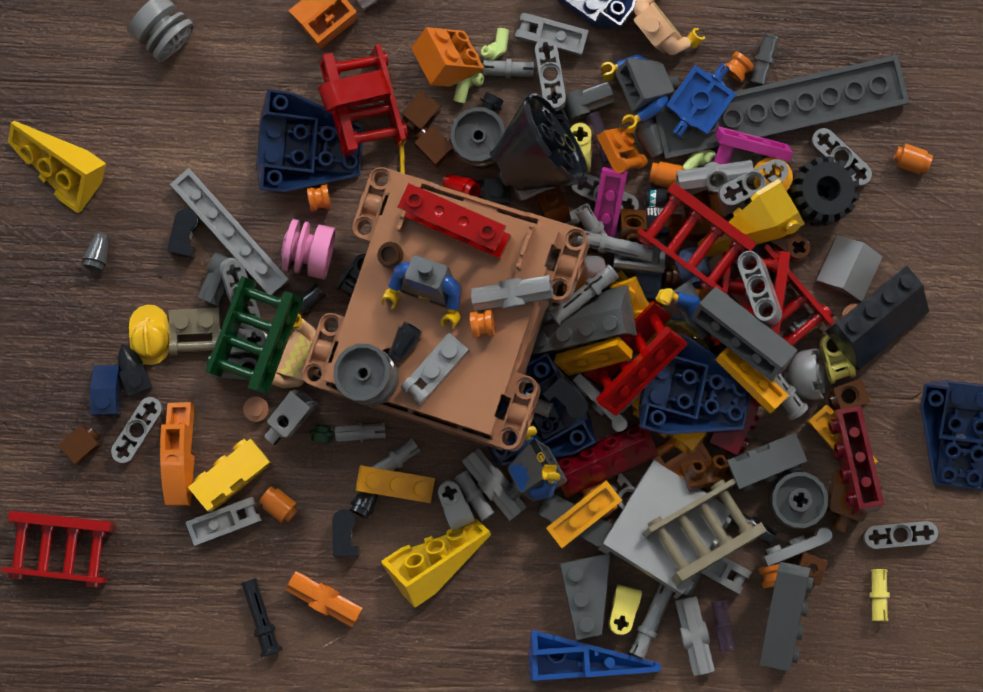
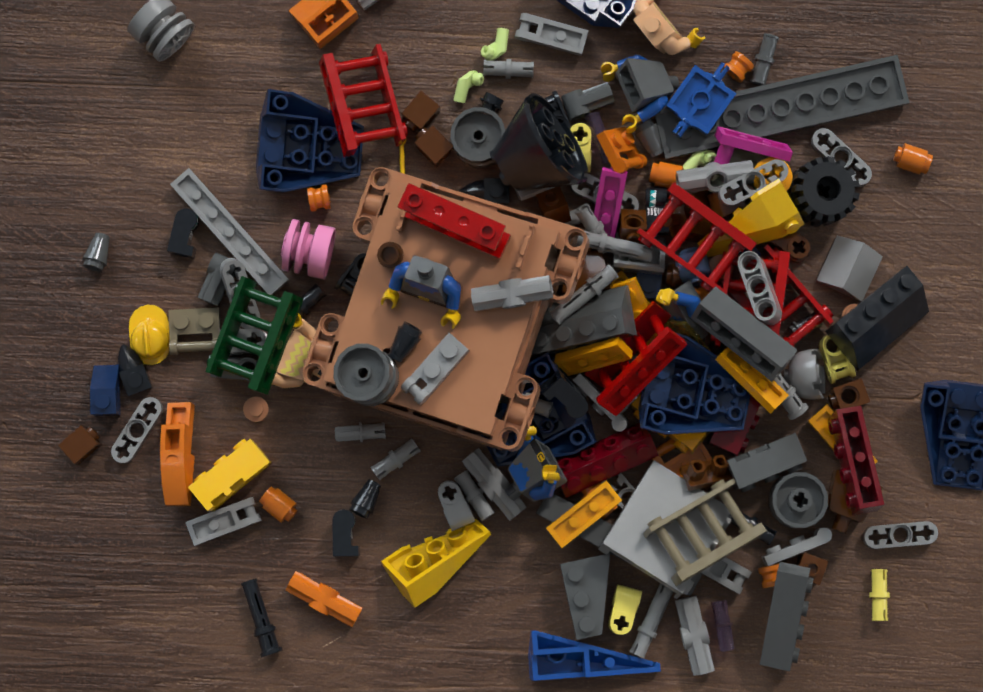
red fence [1,511,115,587] -> none
yellow wedge [7,121,106,213] -> none
light grey torso [264,388,319,445] -> none
dark green plate [309,424,334,443] -> none
red beam [318,70,392,112] -> none
light orange plate [356,465,435,503] -> none
orange slope [411,27,484,87] -> none
red cone [443,174,481,197] -> none
orange wheel [470,310,495,338] -> none
light grey beam [535,38,566,111] -> none

